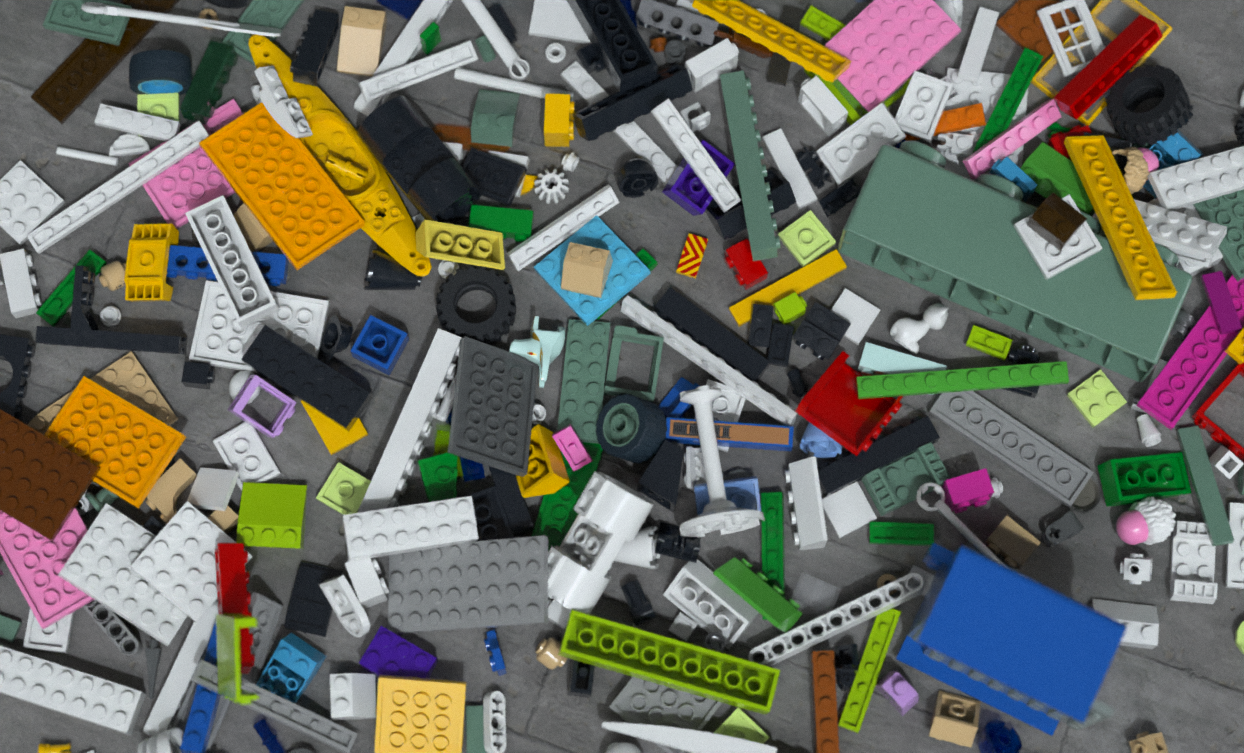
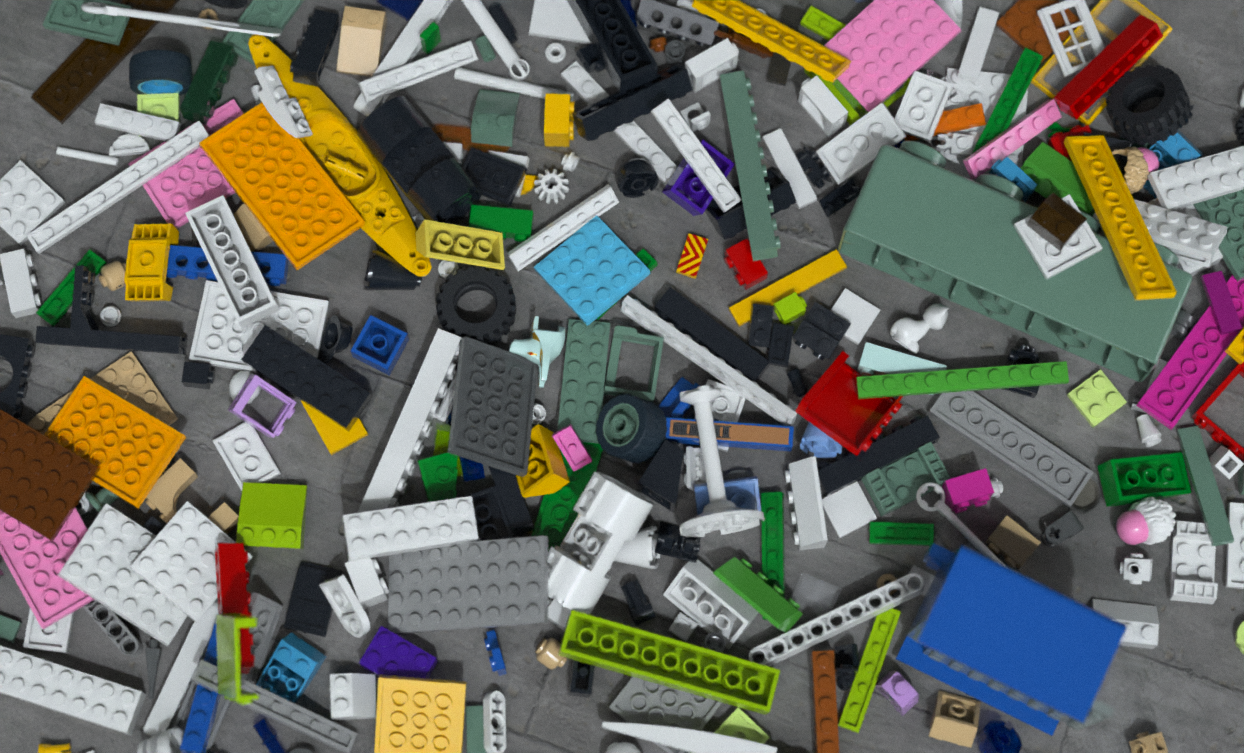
white tile [187,467,239,511] -> none
yellowish green plate [316,462,371,515] -> none
tan slope [561,242,613,298] -> none
yellowish green plate [778,210,836,267] -> none
lime plate [965,325,1013,361] -> none

